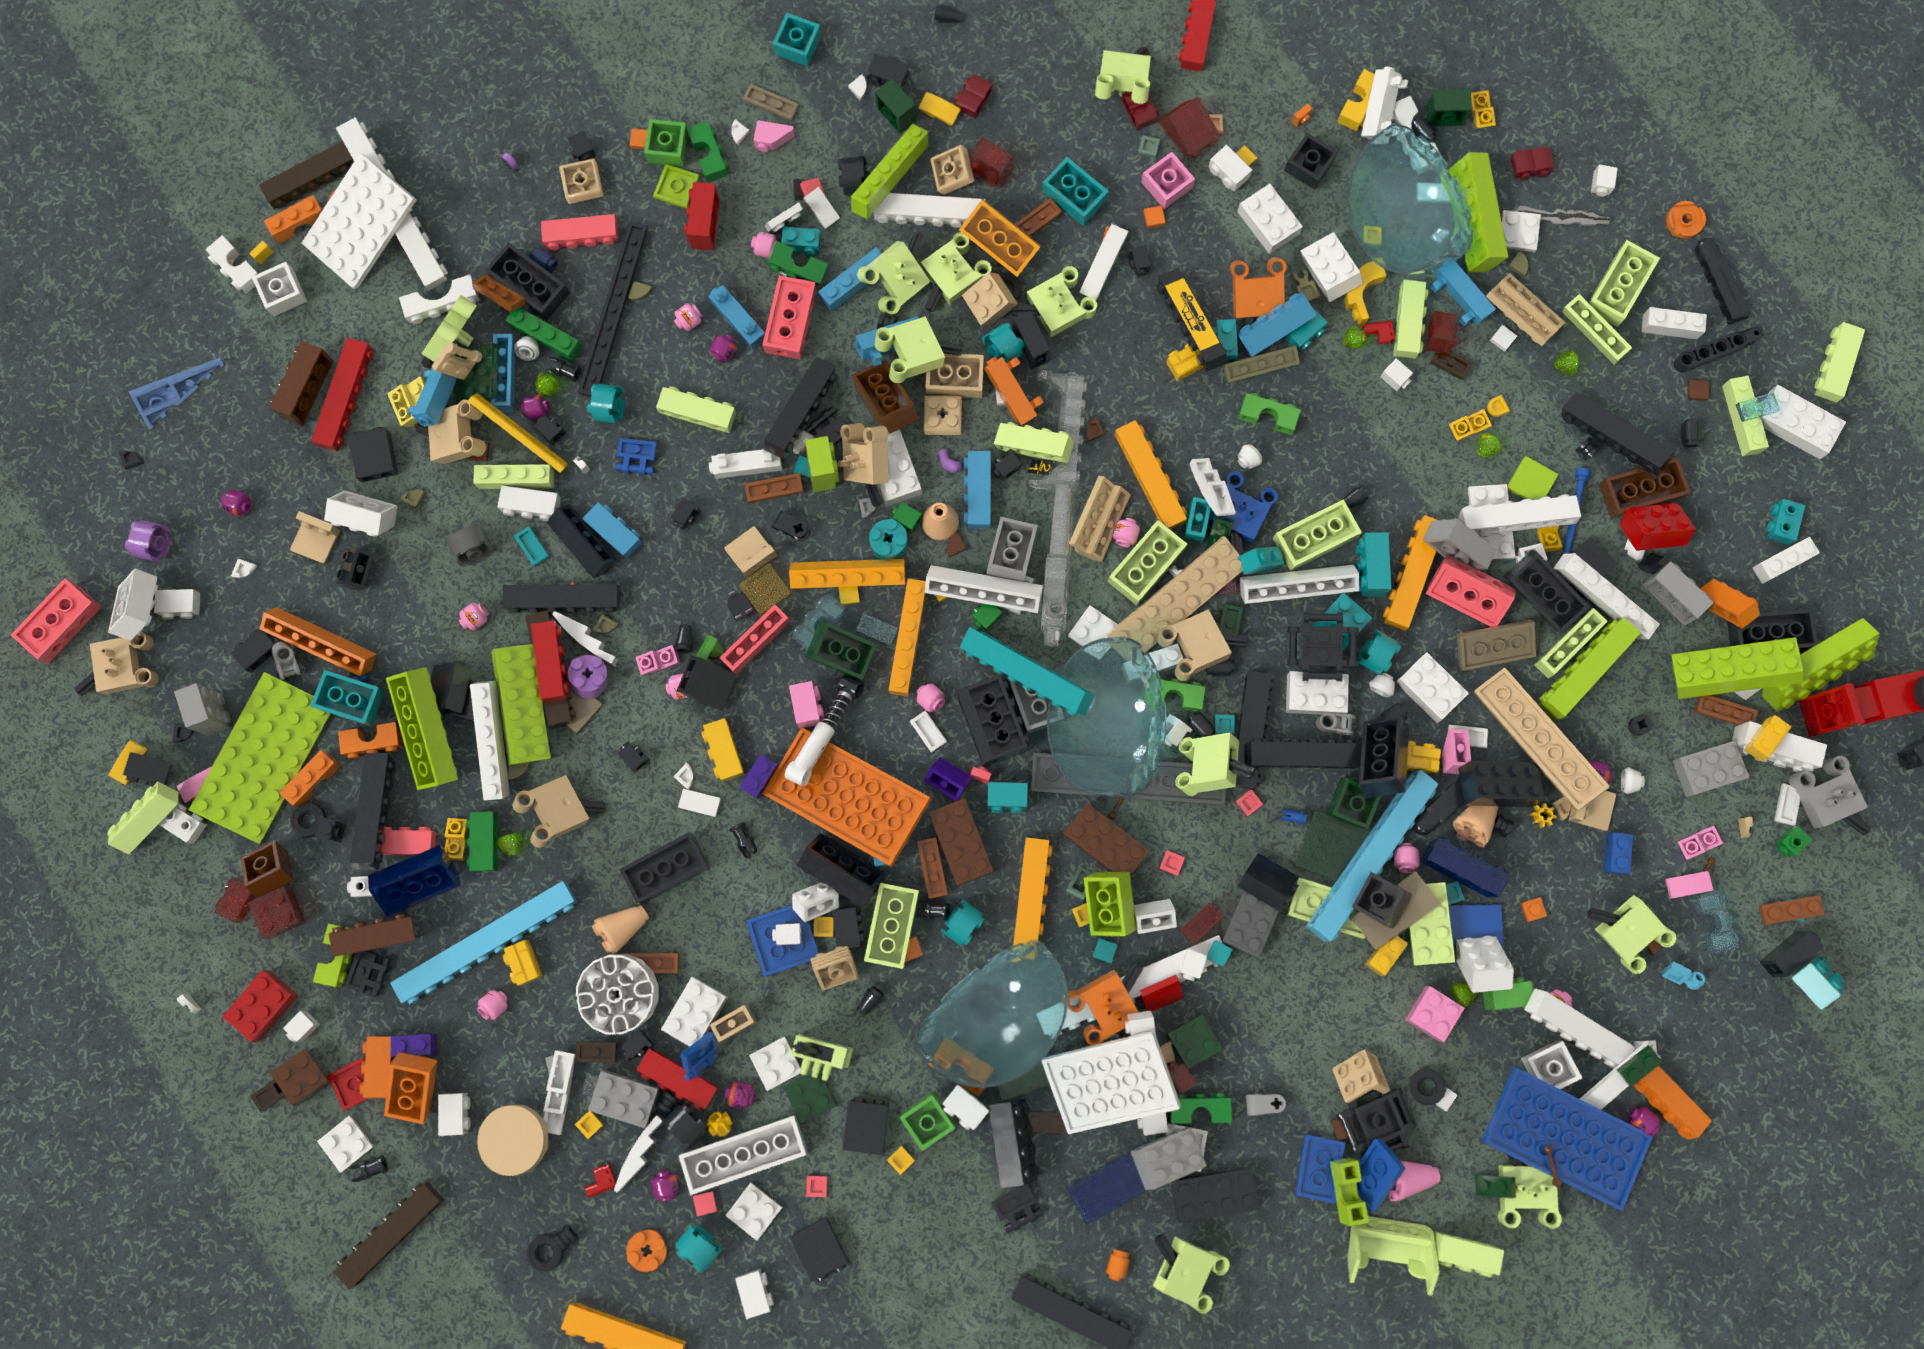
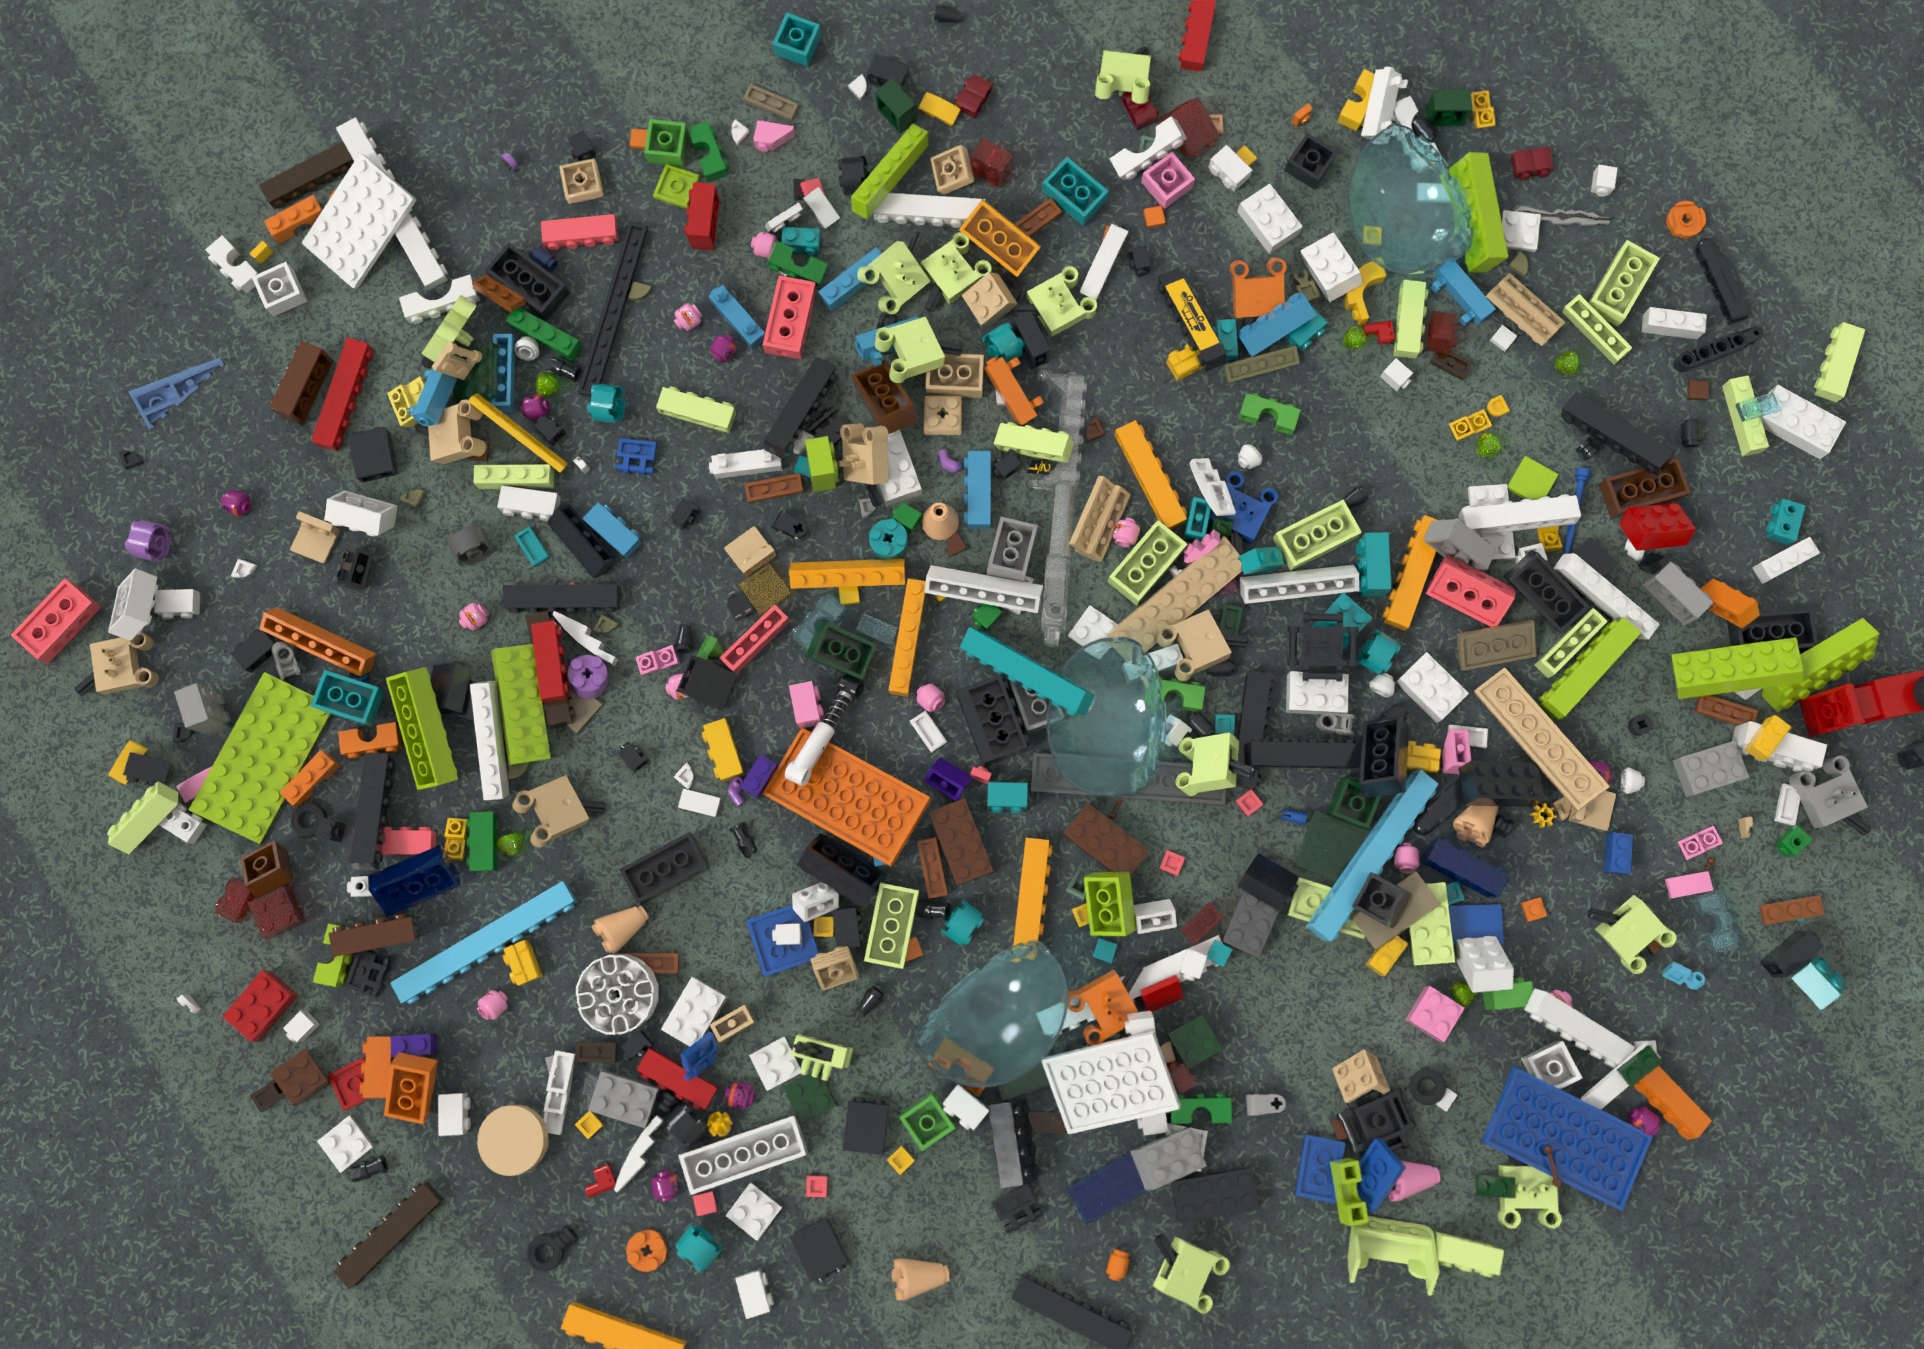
none -> medium lavender arm [728,777,745,807]
none -> light nougat cone [892,1258,949,1301]
none -> white arch [1110,116,1187,180]
none -> bright pink slope [1184,530,1220,563]

